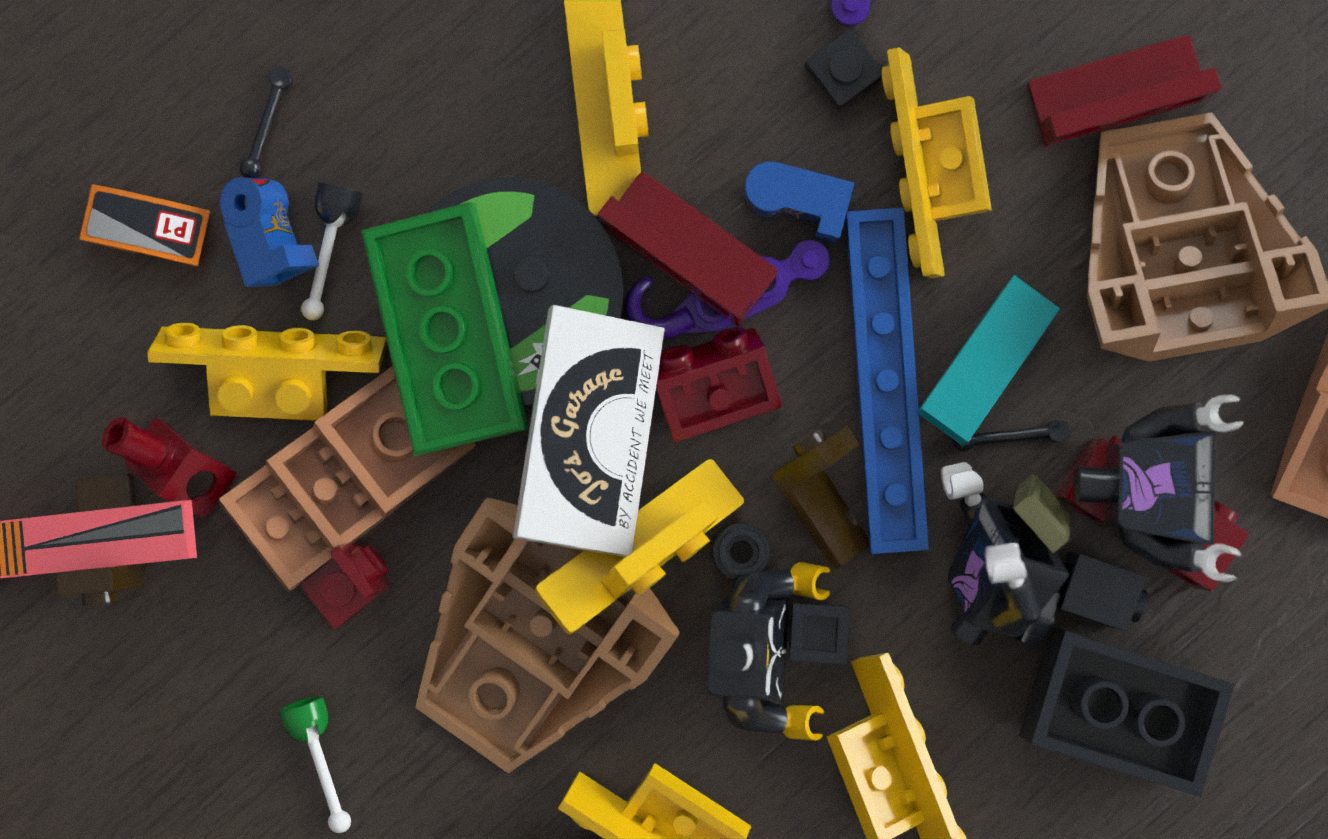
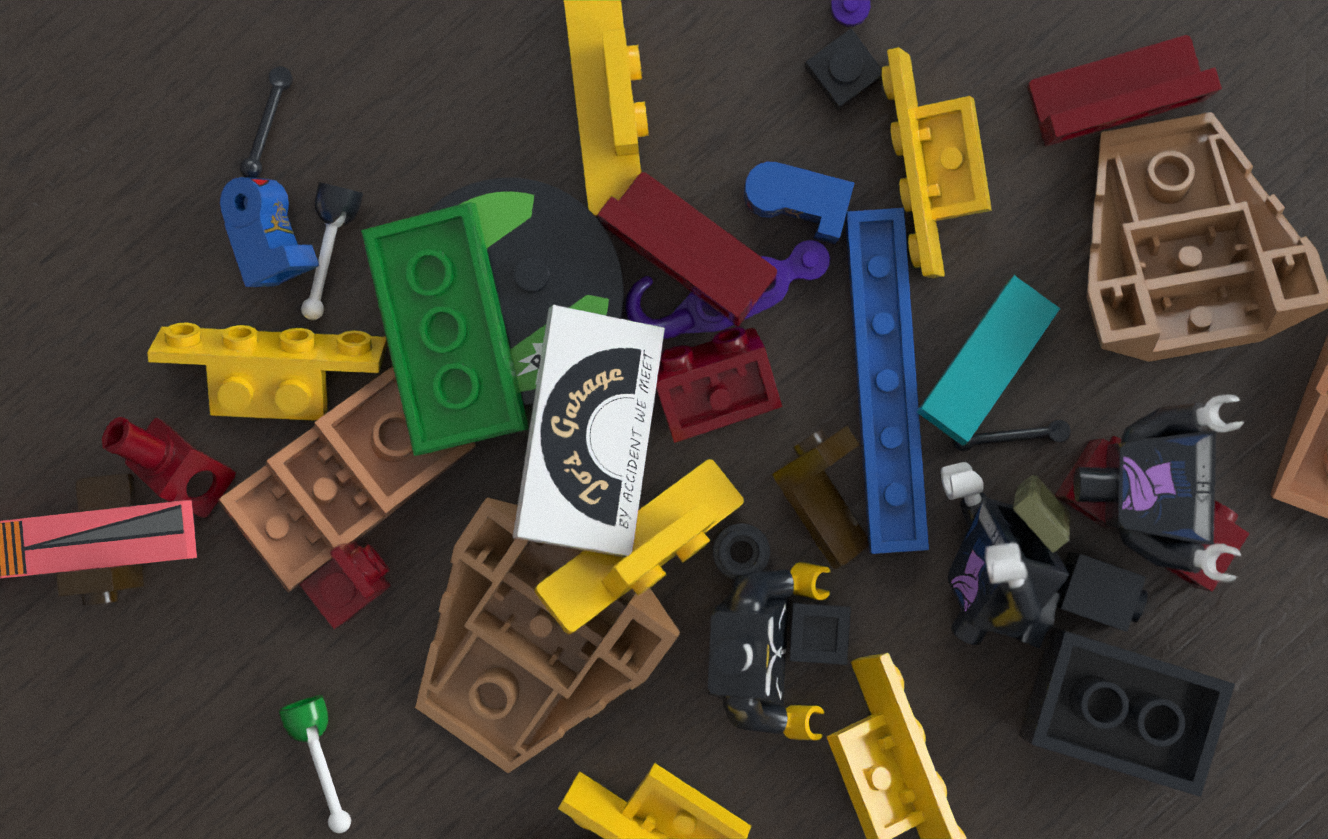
slope [79,184,210,267] -> none

